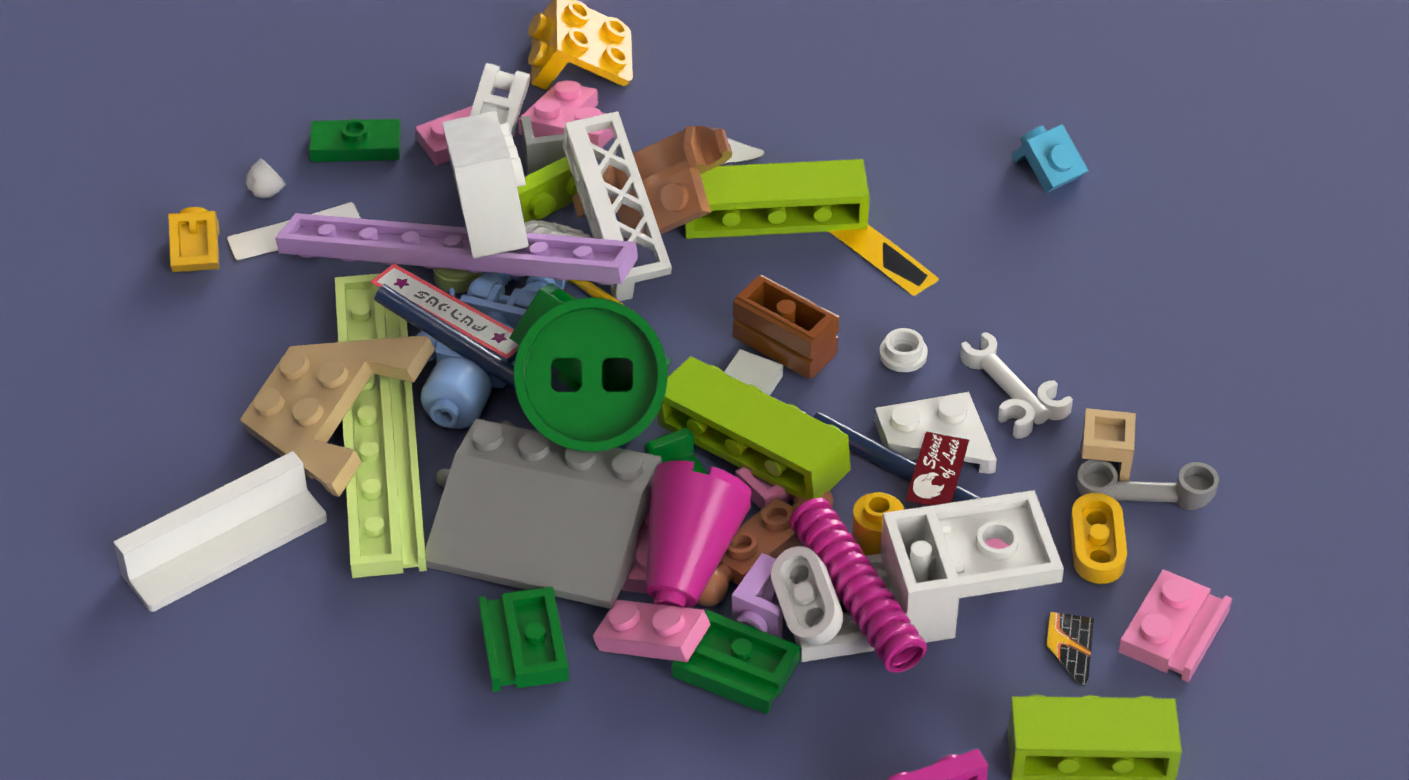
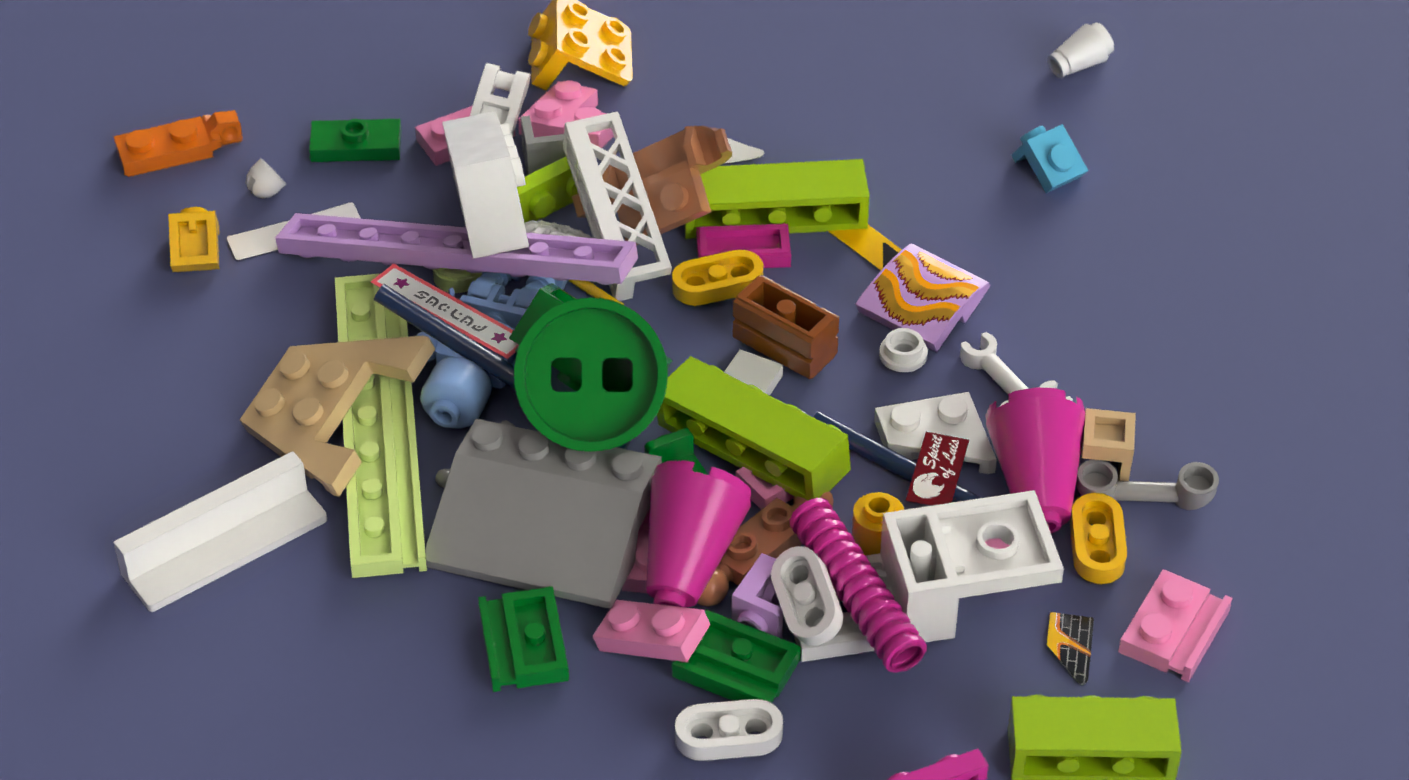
none -> orange hinge [113,110,243,177]
none -> yellow plate [672,250,763,306]
none -> white plate [675,699,783,761]
none -> dark pink tile [696,224,791,268]
none -> slope [855,243,990,353]
none -> dark pink cone [985,387,1086,533]
none -> white cone [1047,23,1114,78]

